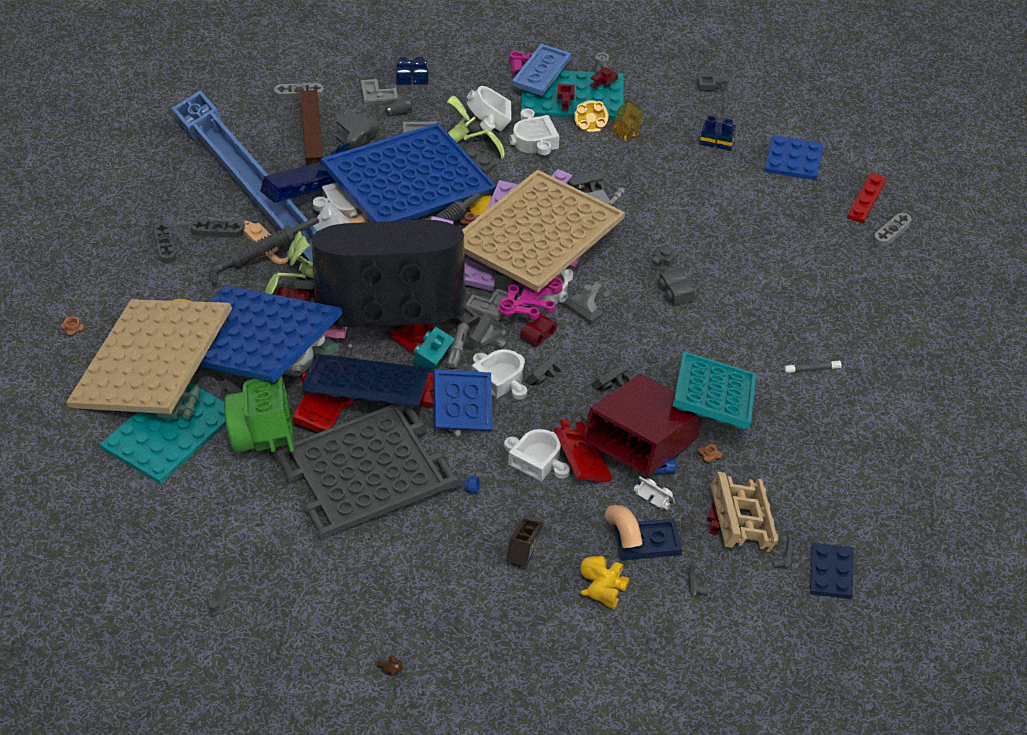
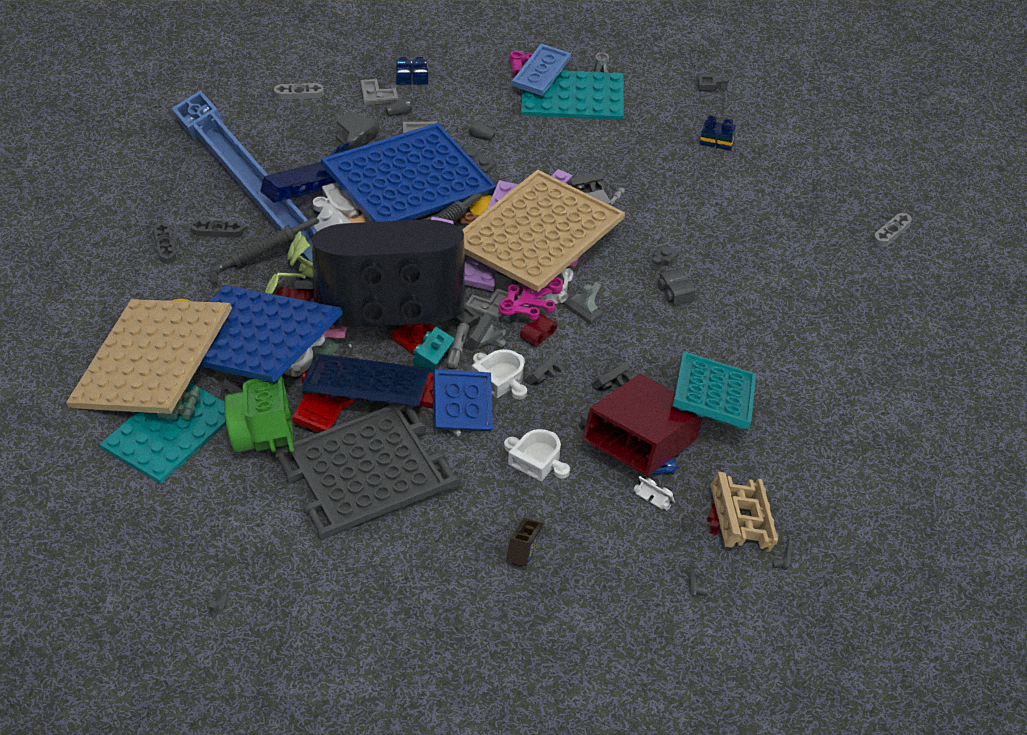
nougat plate [61,317,84,335] -> none
light nougat plate [244,221,290,265] -> none
reddish brown brick [300,90,324,170] -> none
reddish brown piece [377,656,403,676] -> none
yellowish green plant [447,96,505,159] -> none
blue plate [464,475,480,495] -> none
white piece [467,86,511,132] -> none
white piece [509,109,559,155] -> none
red tile [554,419,612,483] -> none
dark red plate [557,84,575,110] -> none
yellow dish [574,100,608,132] -> none
yellow animal [580,556,629,610] -> none
dark red plate [590,67,618,89] -> none
light nougat cylinder [605,505,643,548] -> none
clear yellow brick [612,100,644,141] -> none
dark blue plate [614,518,682,560] -> none
nougat plate [698,444,722,462] -> none
blue plate [765,135,823,181] -> none
dark grey bar [784,361,841,373] -> none
dark blue plate [810,543,854,599] -> none
red plate [847,173,887,224] -> none

